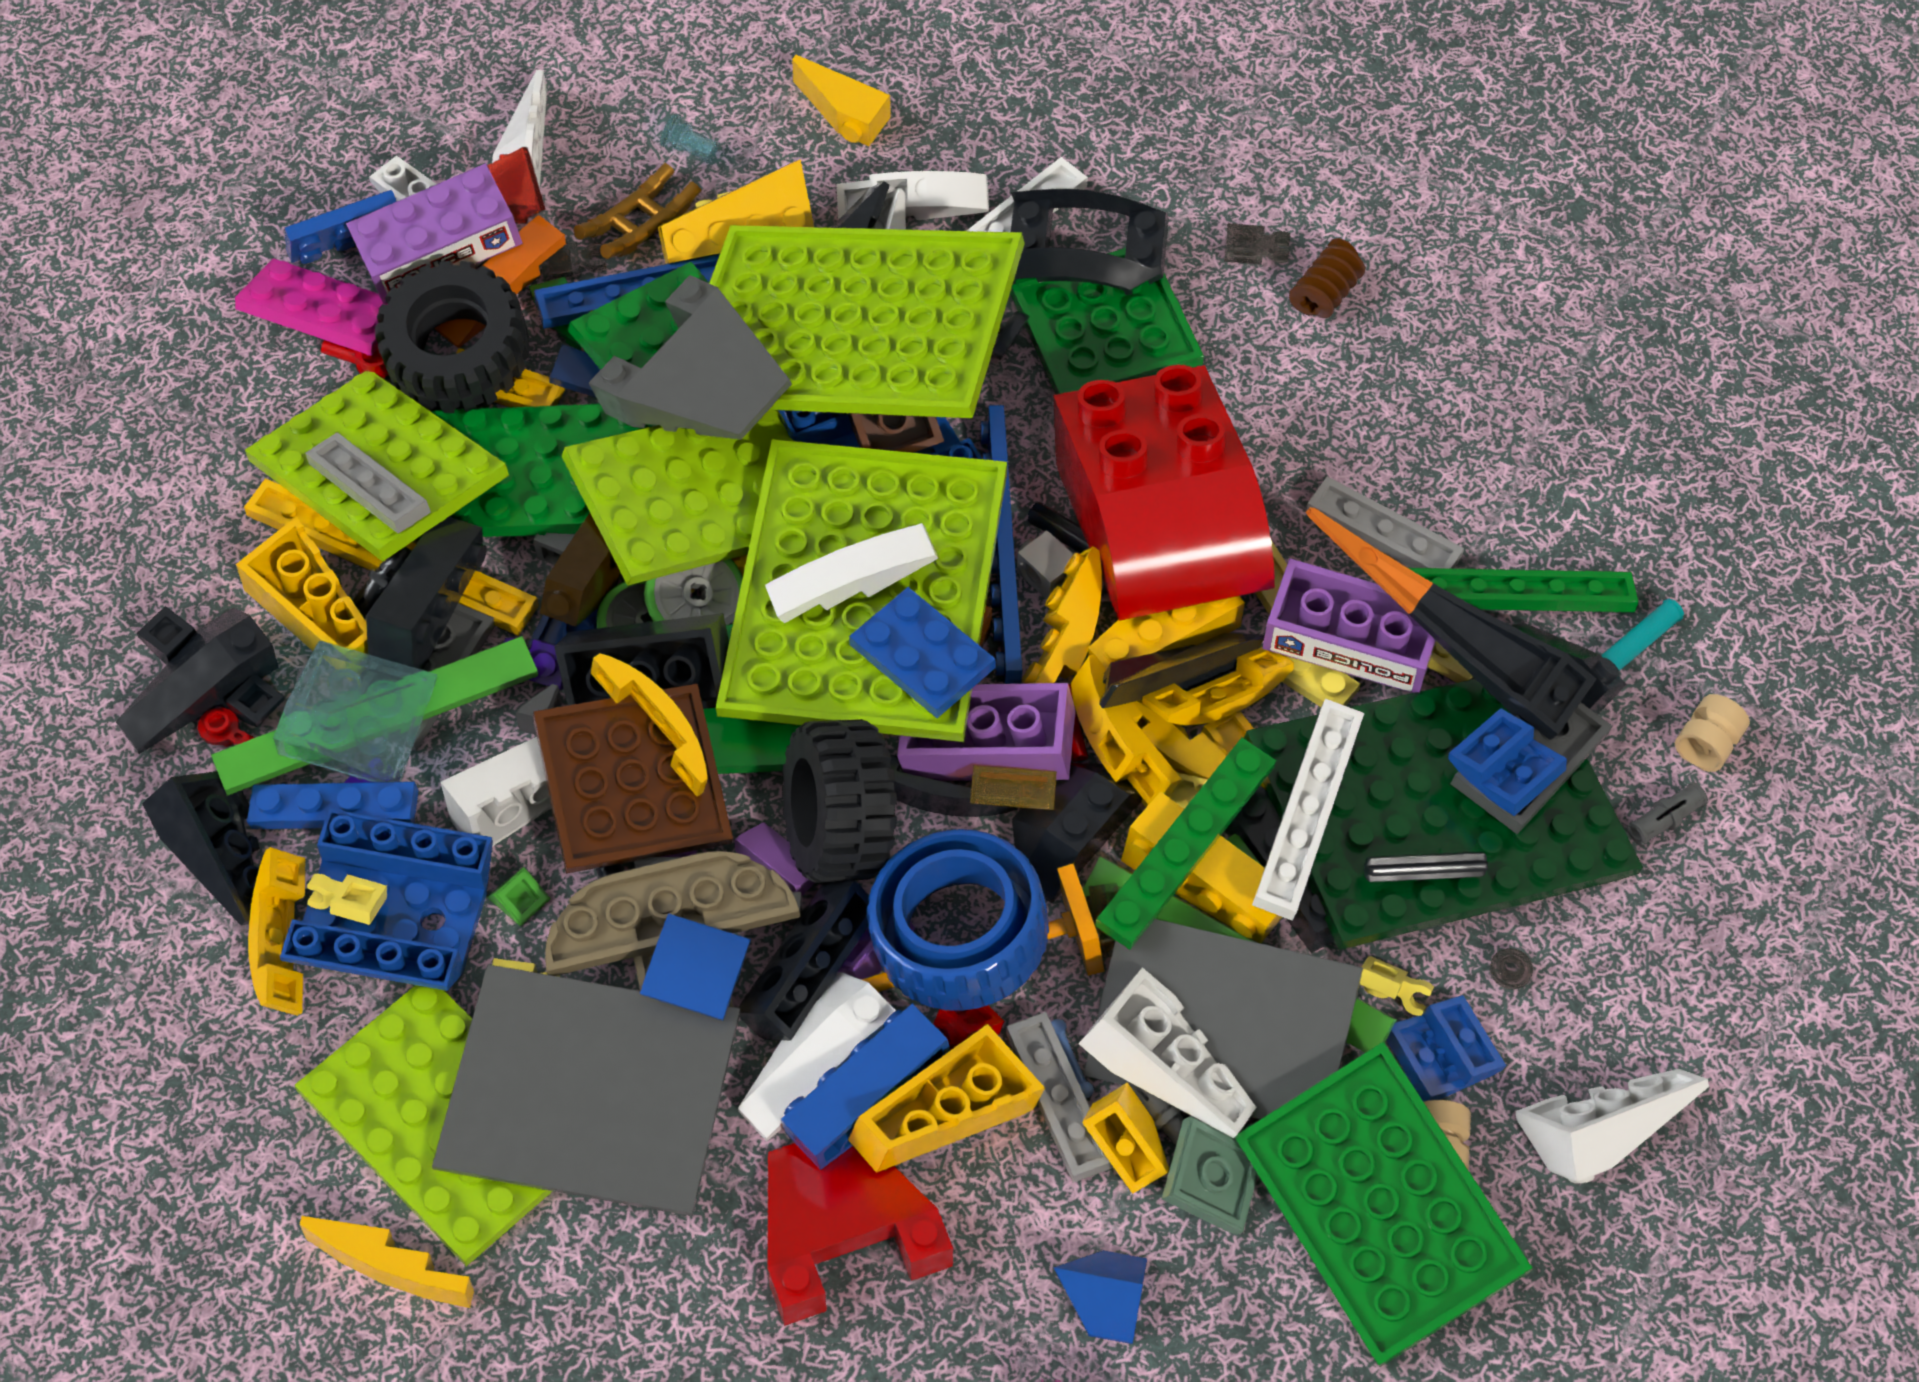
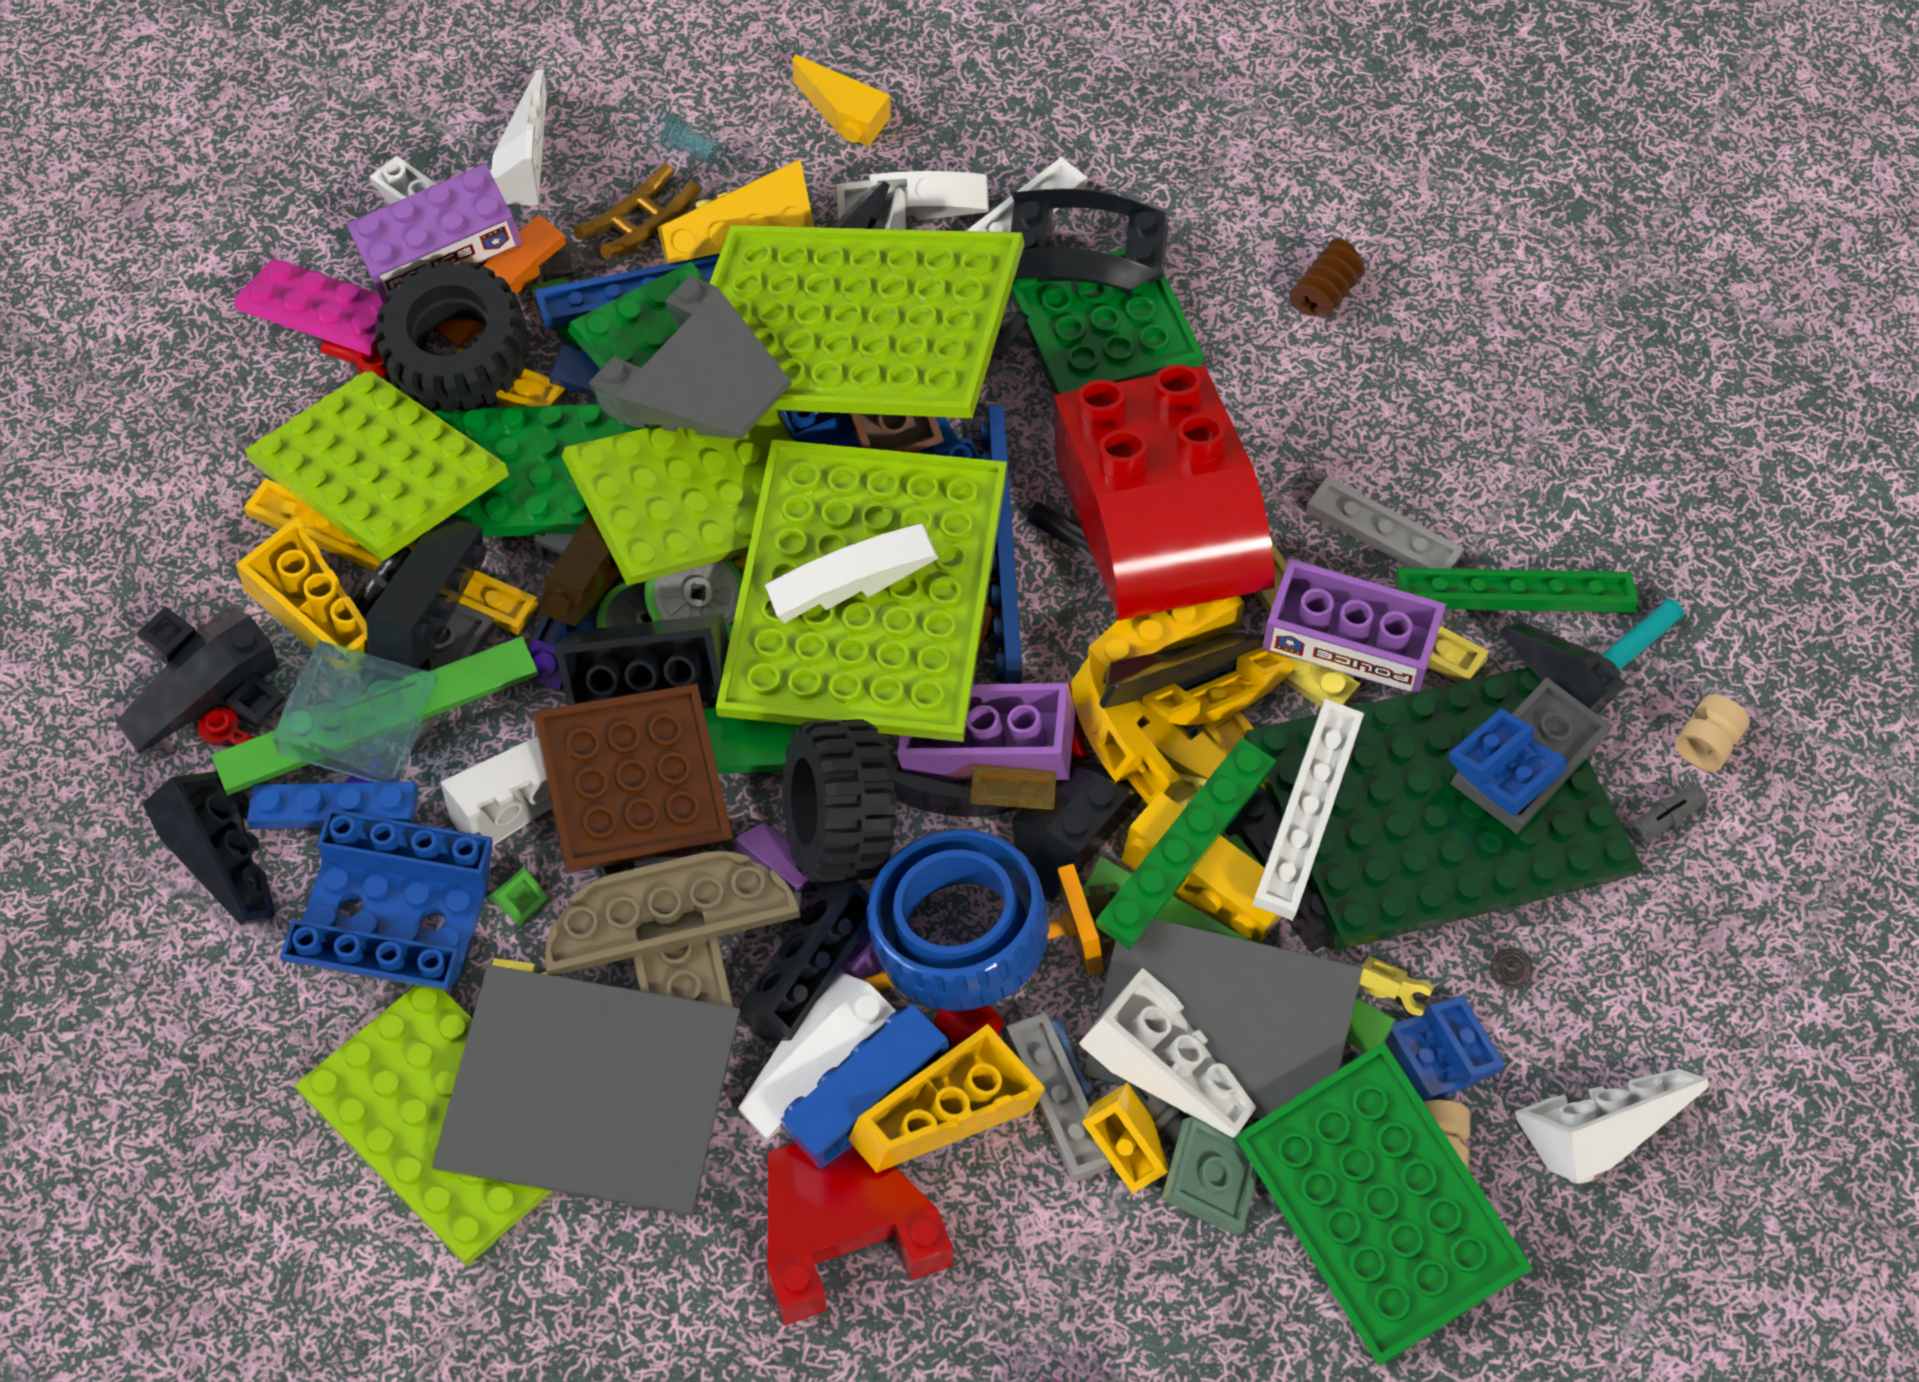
yellow slope [248,847,305,1016] -> none
blue plate [284,189,397,264] -> none
yellow slope [300,1216,474,1308] -> none
light grey plate [305,432,431,534] -> none
light yellow plate [307,874,387,925] -> none
clear red piece [487,147,546,224] -> none
dark grey slope [516,684,563,735] -> none
yellow slope [591,653,708,797] -> none
blue slope [640,913,751,1021] -> none
blue plate [849,587,996,718] -> none
light grey brick [1017,530,1073,599] -> none
yellow slope [1022,546,1102,684] -> none
blue slope [1053,1250,1148,1344] -> none
clear smoke plate [1224,223,1290,265] -> none
black plate [1306,507,1596,740] -> none
axle [1364,851,1488,882] -> none

